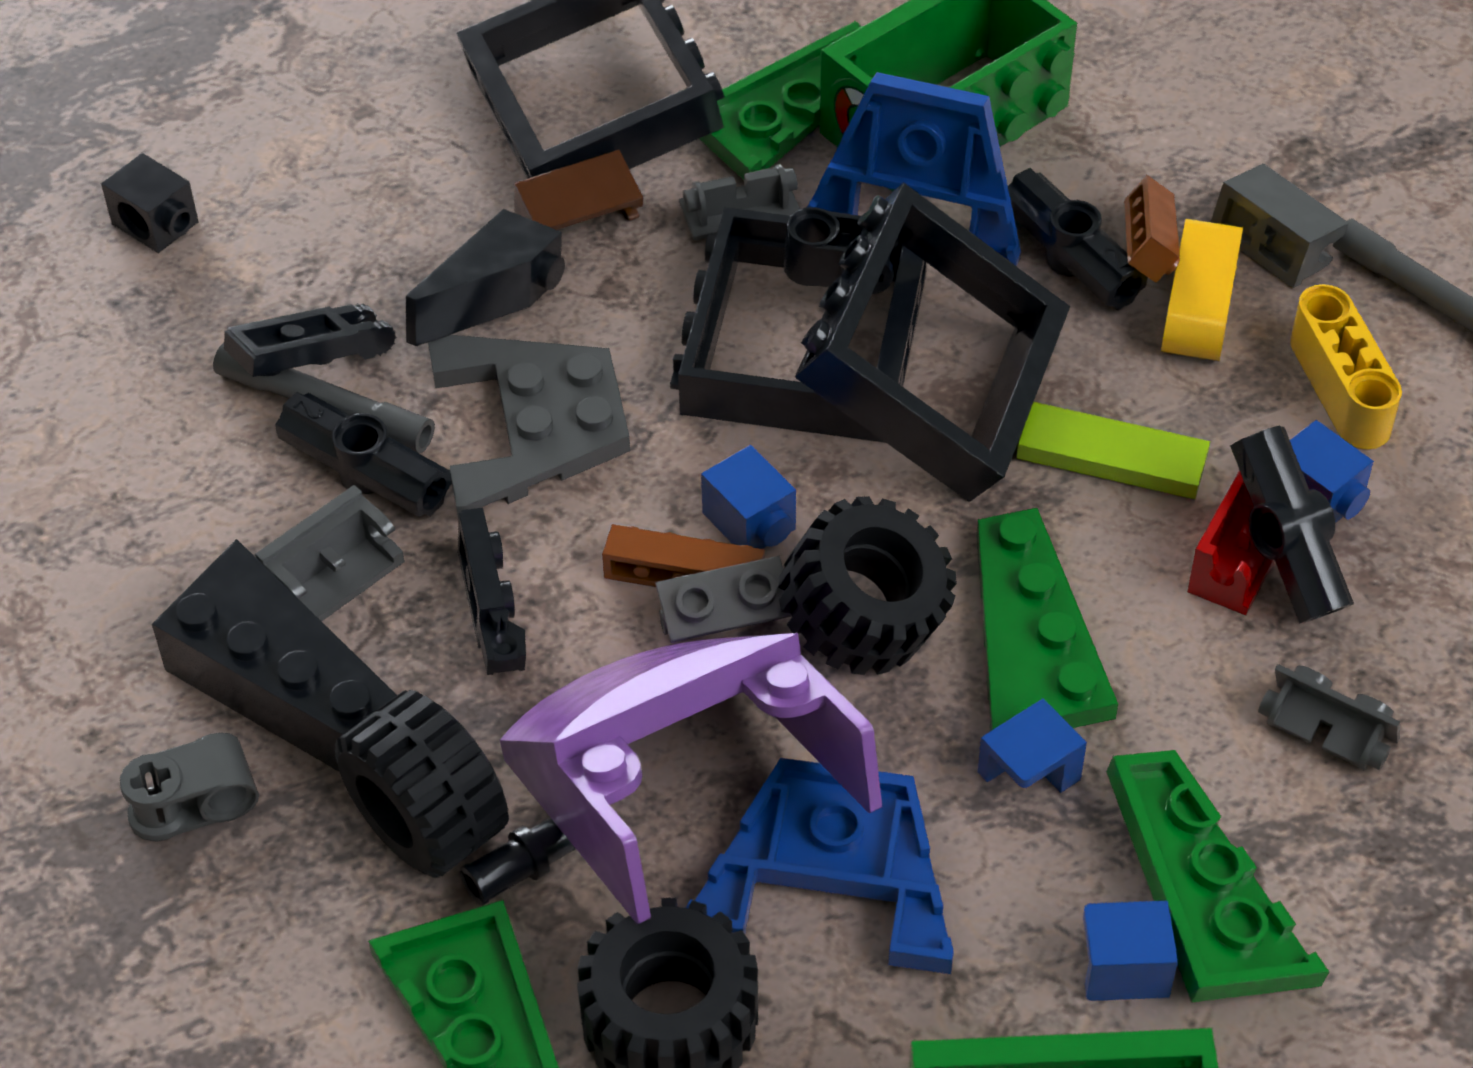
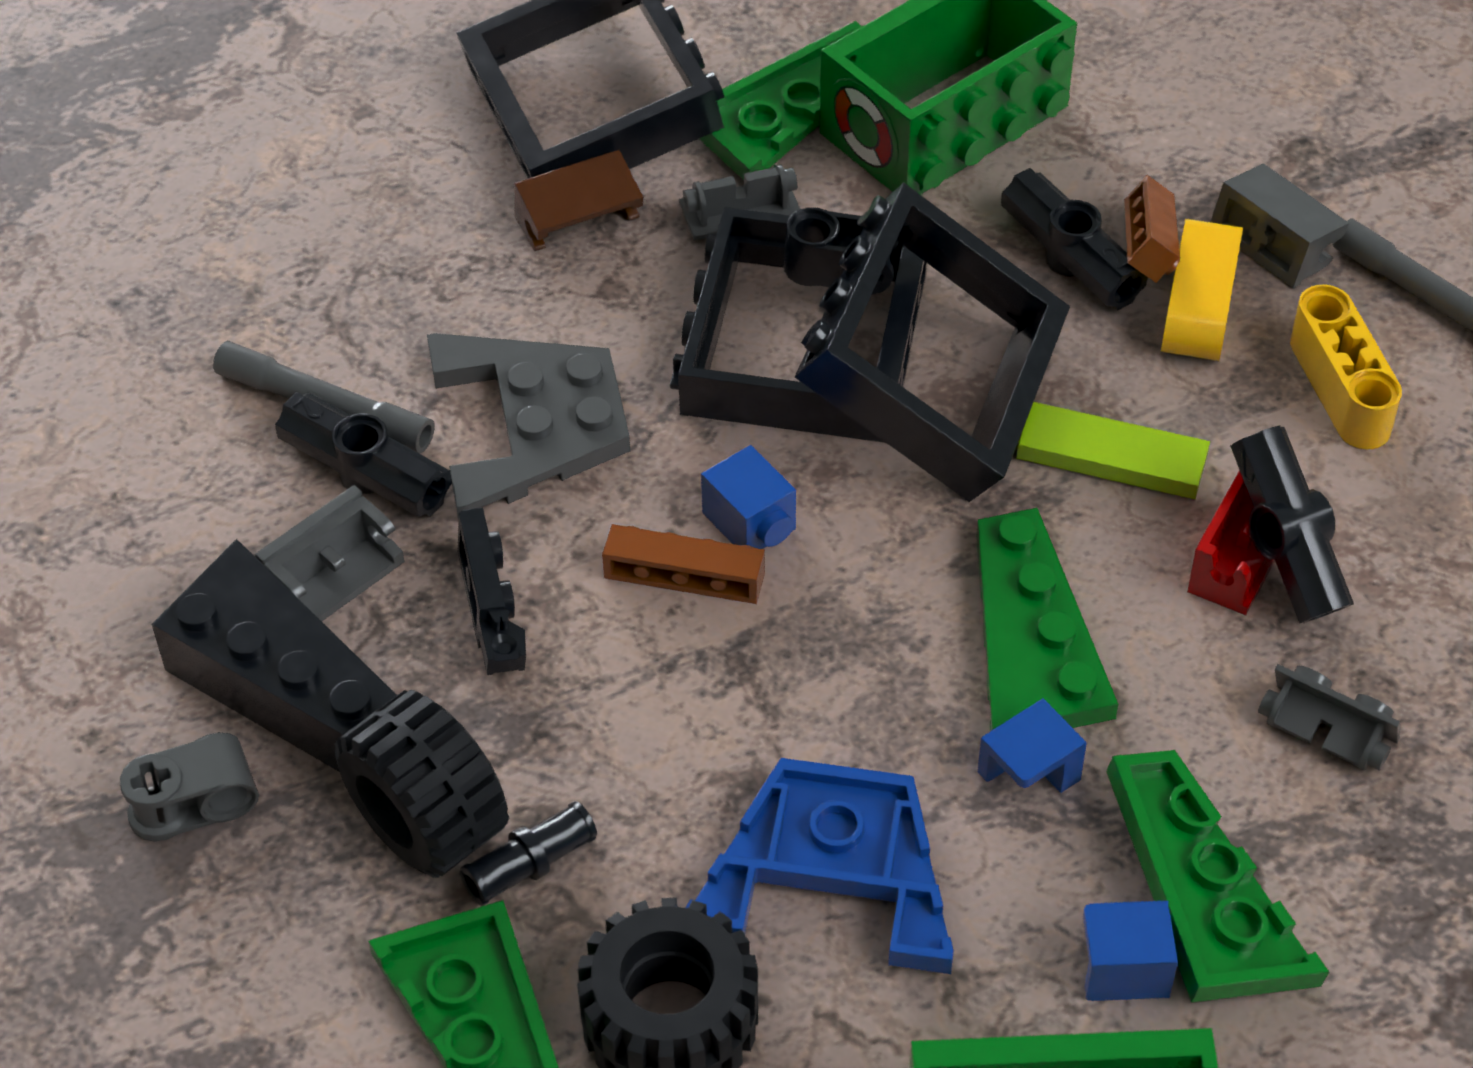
black brick [101,153,199,253] -> none
black hinge [224,303,397,377] -> none
black slope [406,209,565,346] -> none
medium lavender windscreen [500,633,882,924] -> none
dark grey hinge [655,555,792,643] -> none
black tyre [778,496,957,675] -> none
blue wing [807,72,1021,266] -> none
blue brick [1290,420,1374,523] -> none

